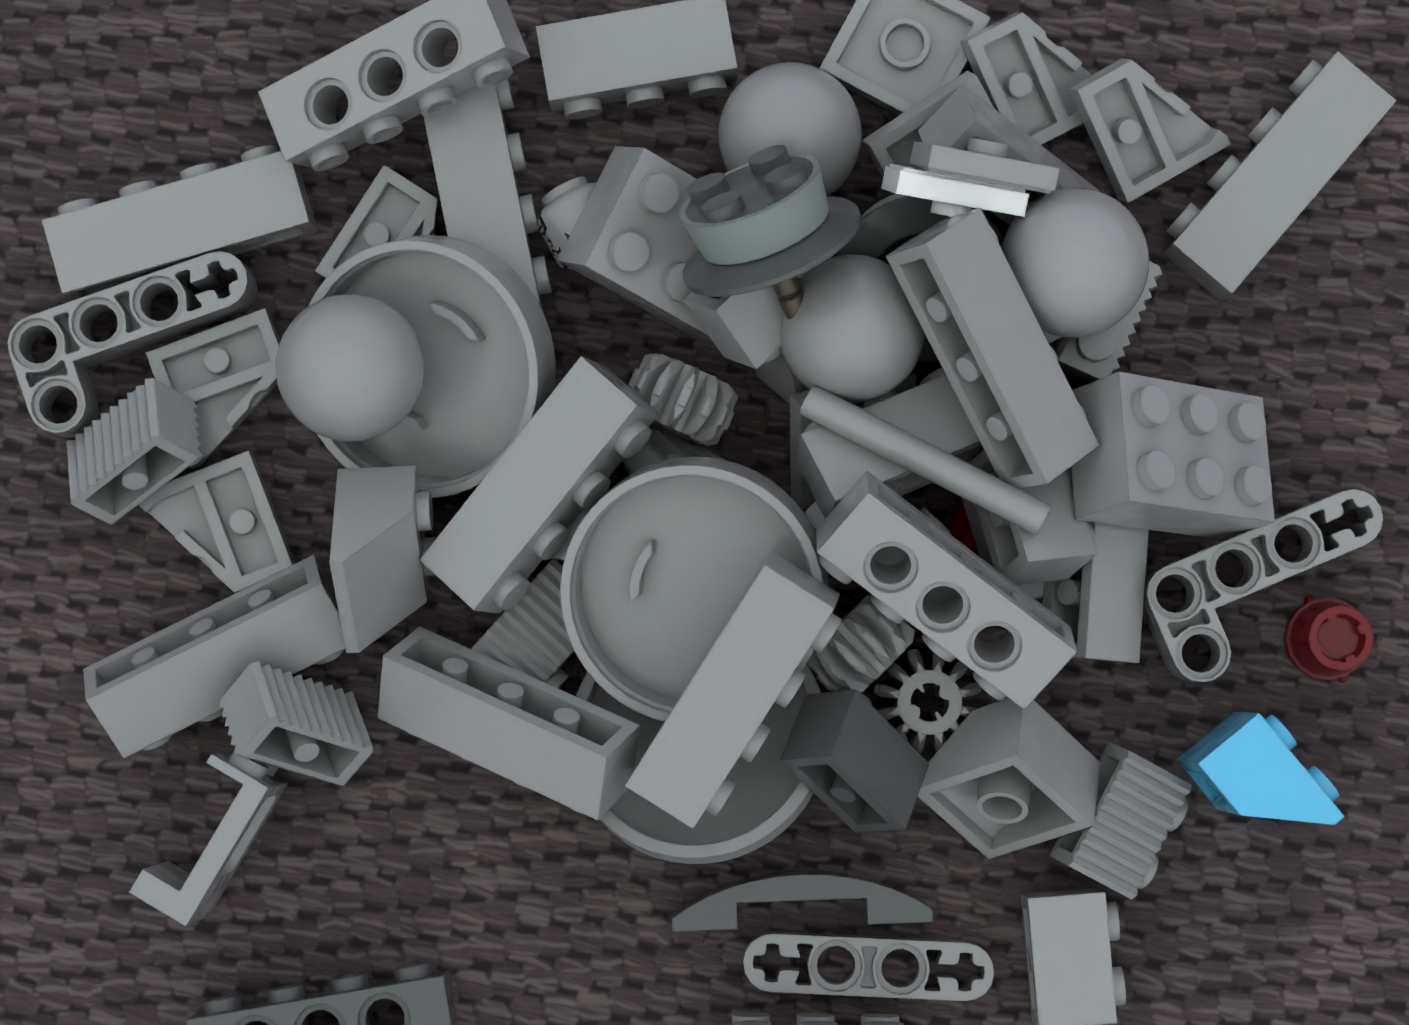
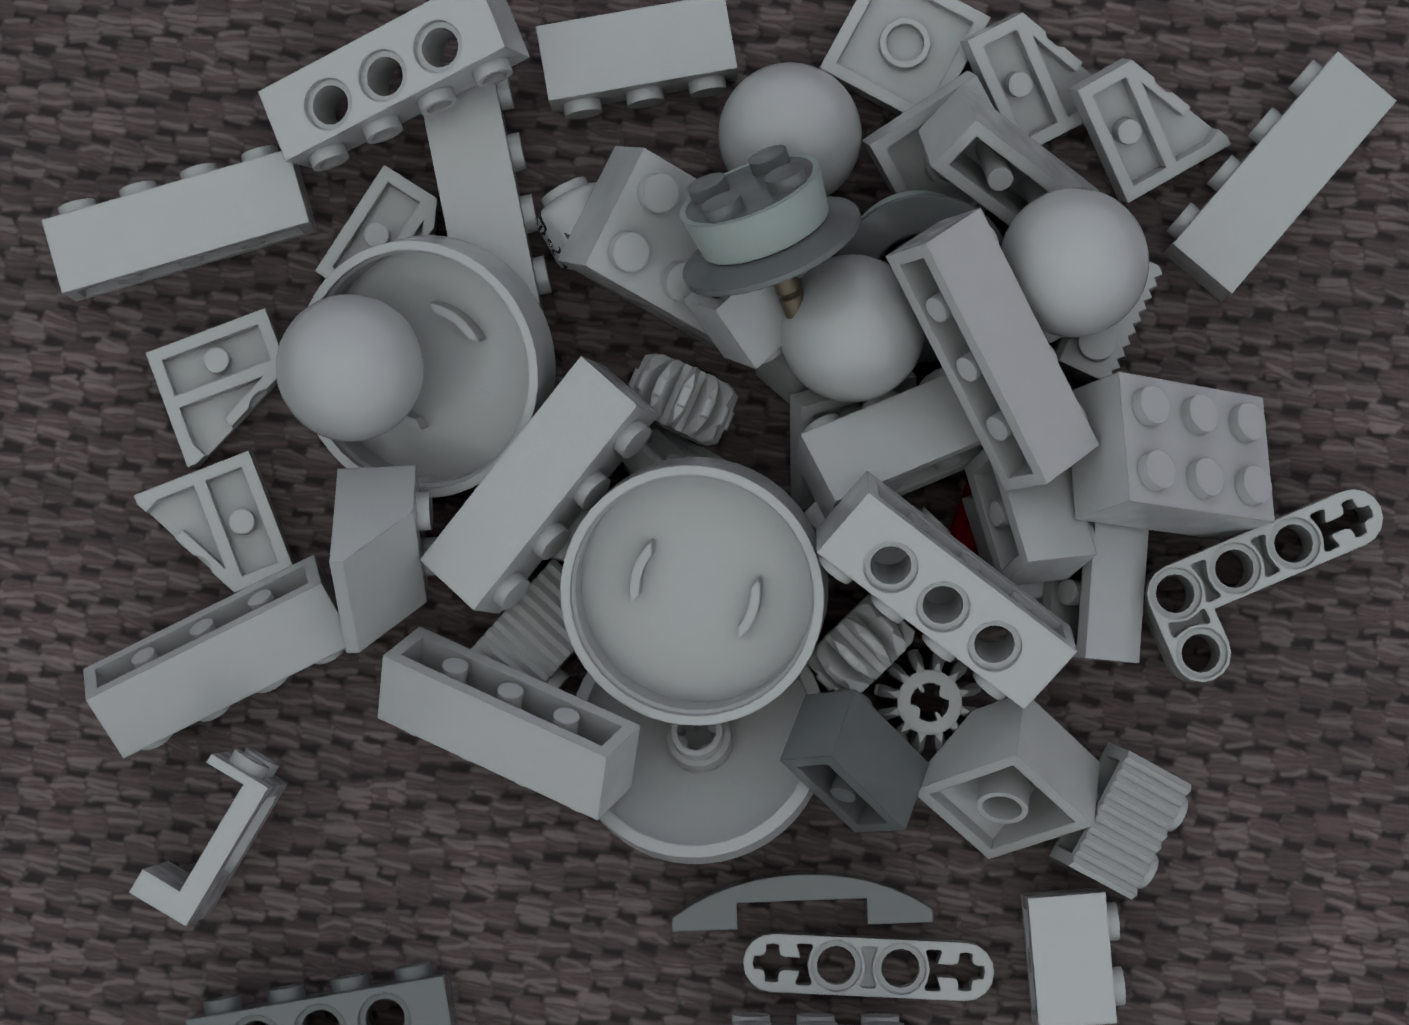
light grey beam [7,251,258,438] -> none
light grey brick [66,378,203,525] -> none
light grey brick [219,661,373,786] -> none
light grey brick [625,552,842,829] -> none
light grey piece [799,385,1052,536] -> none
white plate [881,163,1029,217] -> none
light grey plate [910,137,1060,194] -> none
medium azure slope [1176,711,1345,825] -> none
dark red piece [1283,595,1374,683] -> none

